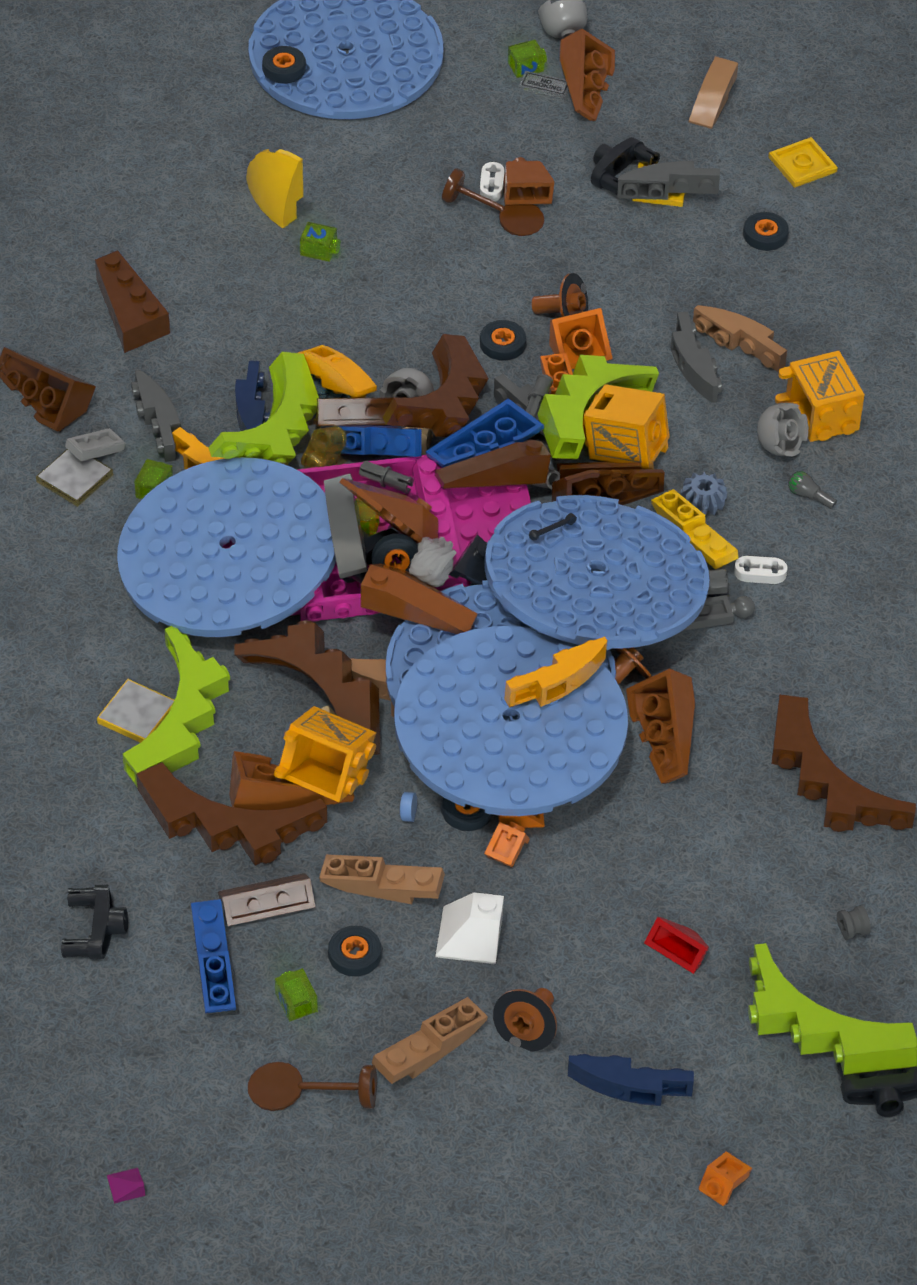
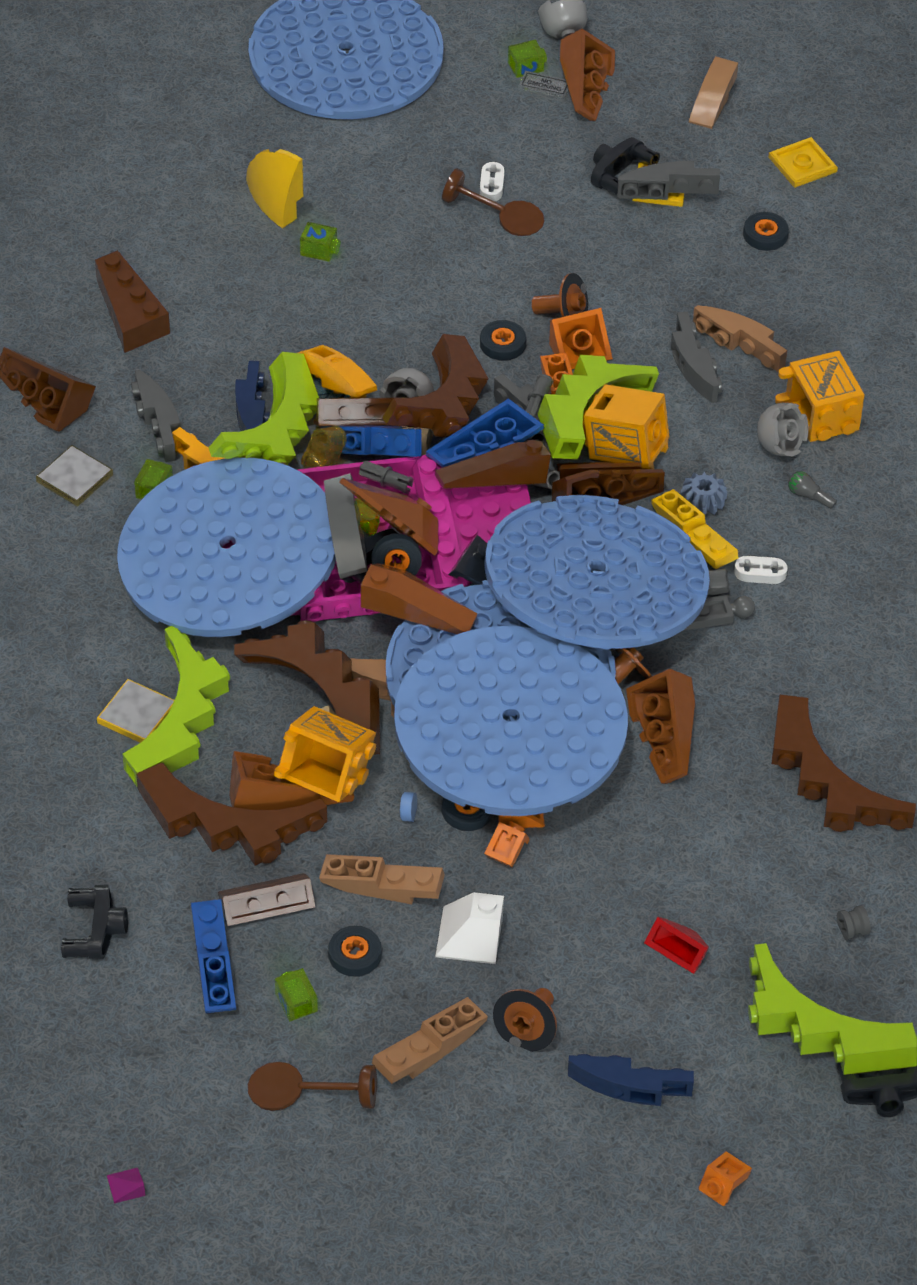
light grey plate [65,428,126,461] -> none
black bush [262,46,306,84] -> none
light grey hair [409,537,456,587] -> none
dark orange torso [504,157,555,205] -> none
light orange slope [504,636,608,708] -> none
black hinge [529,513,577,541] -> none

